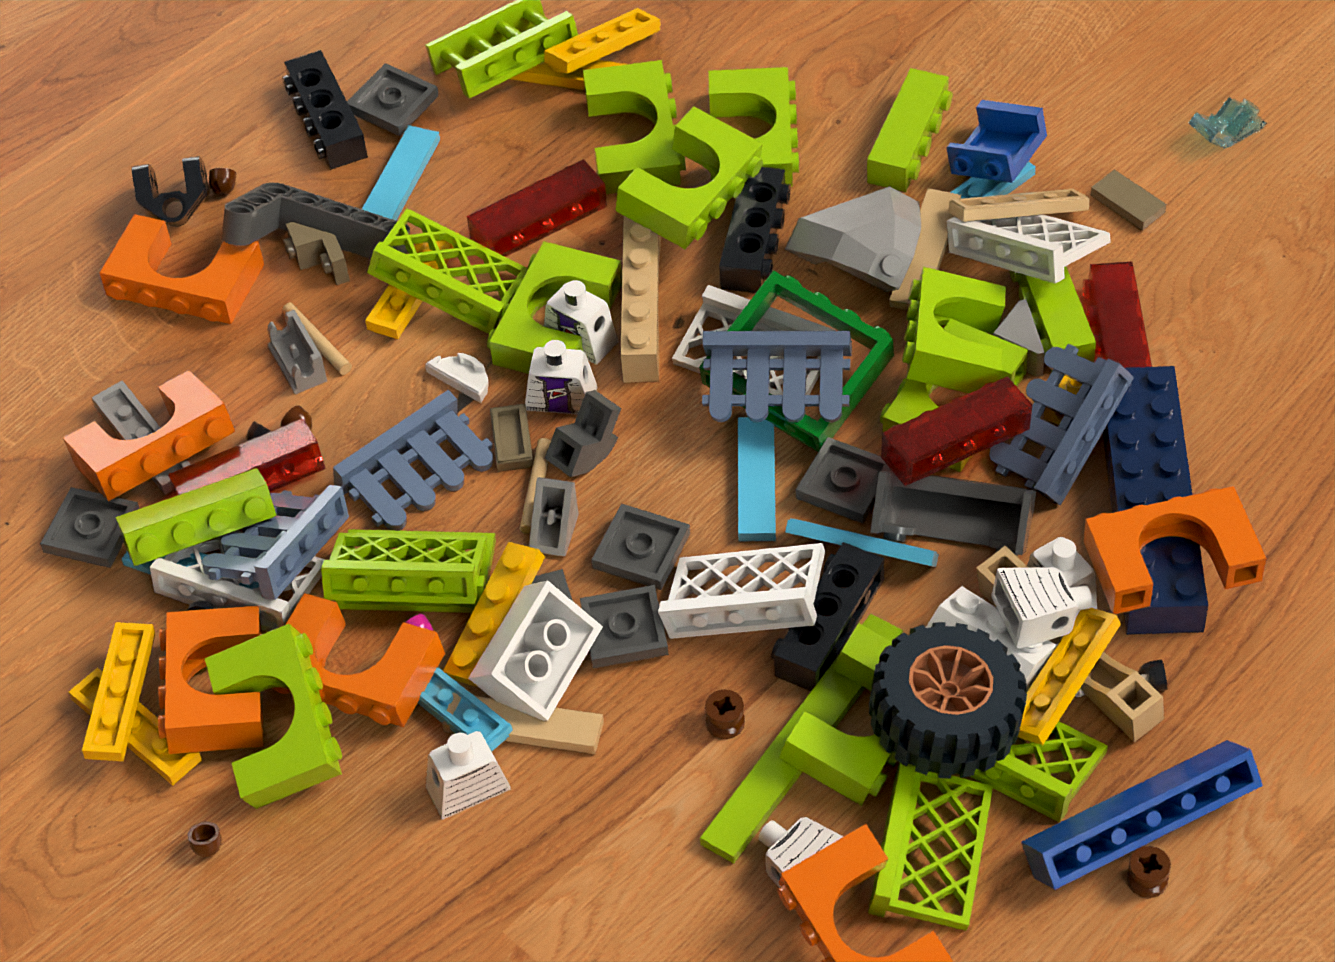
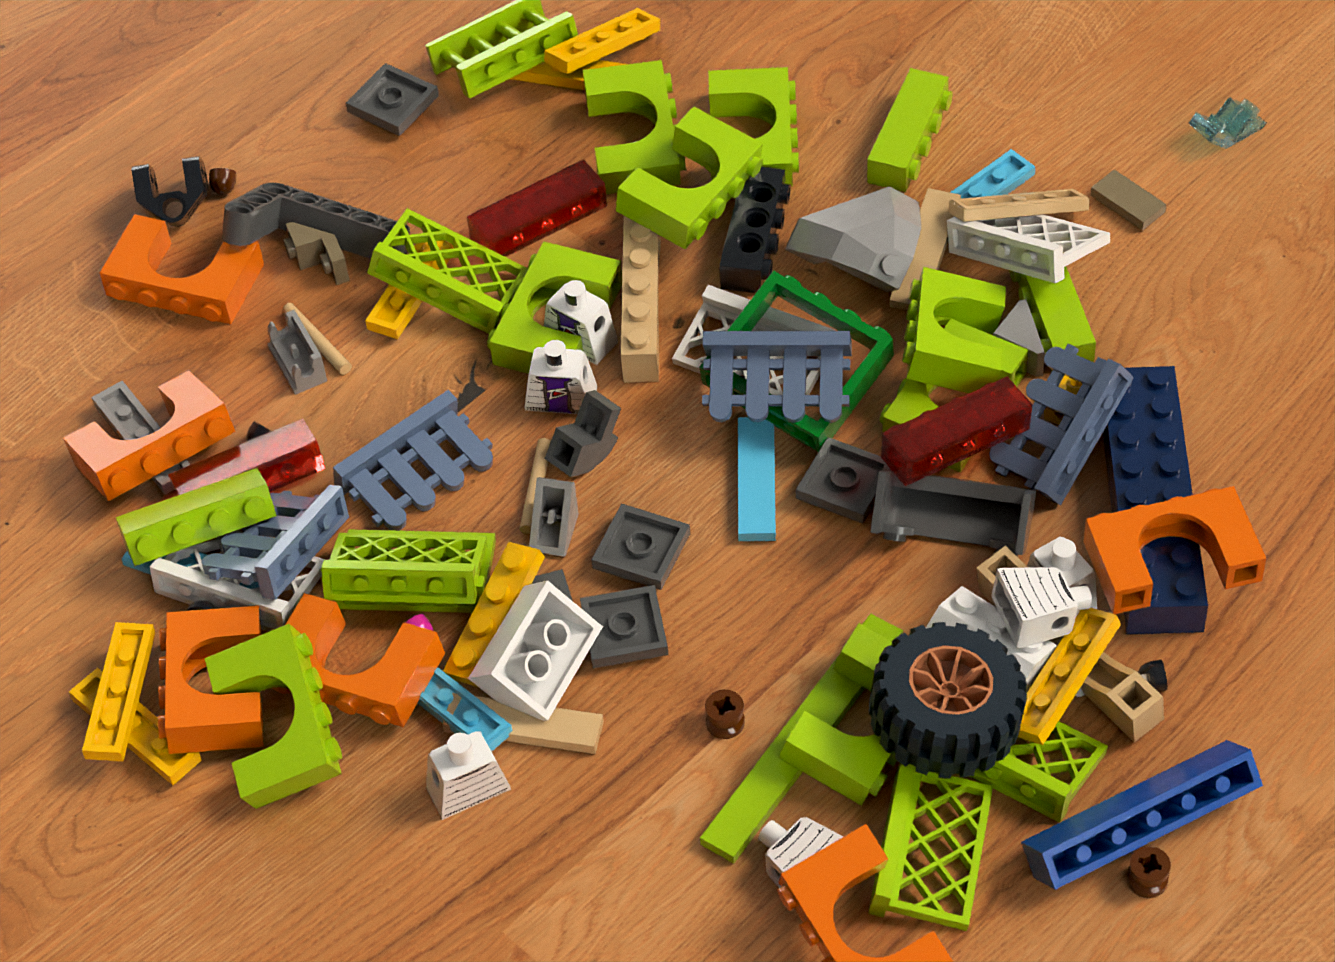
dark grey plate [40,487,140,568] -> none
reddish brown hinge [188,822,222,857] -> none
reddish brown hinge [281,405,312,437] -> none
black brick [282,50,368,170] -> none
medium azure tile [362,125,440,221] -> none
white tile [425,353,489,403] -> none
dark tan tile [490,404,533,472] -> none
white fence [658,543,825,639] -> none
black brick [771,542,884,691] -> none
medium azure tile [785,518,939,567] -> none
blue panel [946,100,1047,183] -> none
clear red brick [1083,261,1152,368] -> none

